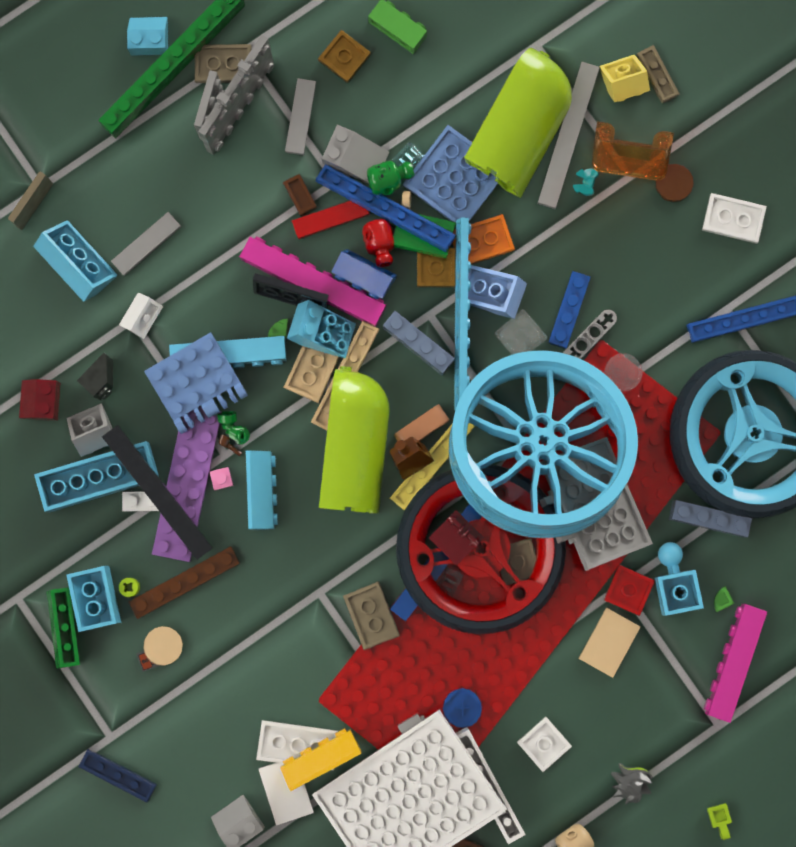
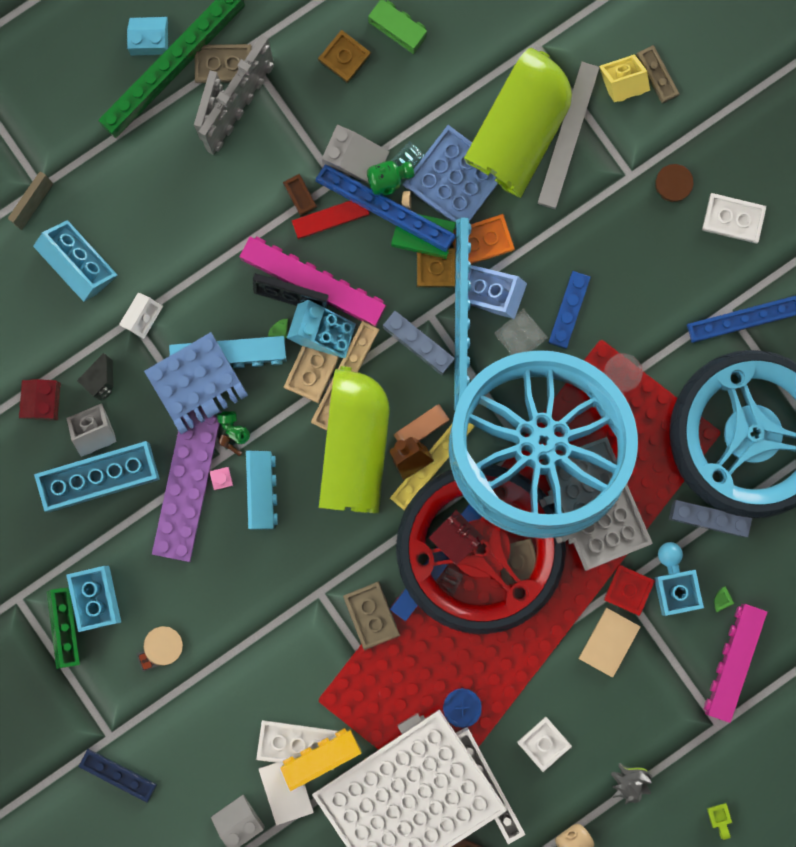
black tile [102,425,213,560] -> none
light grey tile [111,212,181,276] -> none
lime wheel [119,578,140,597] -> none
white plate [122,492,159,511] -> none
reddish brown plate [129,546,240,619] -> none
light grey tile [285,78,316,156] -> none
slope [331,249,398,299] -> none
red piece [362,219,394,268] -> none
light grey beam [563,310,617,359] -> none
teal piece [573,169,599,196] -> none
clear orange windscreen [592,121,674,180] -> none

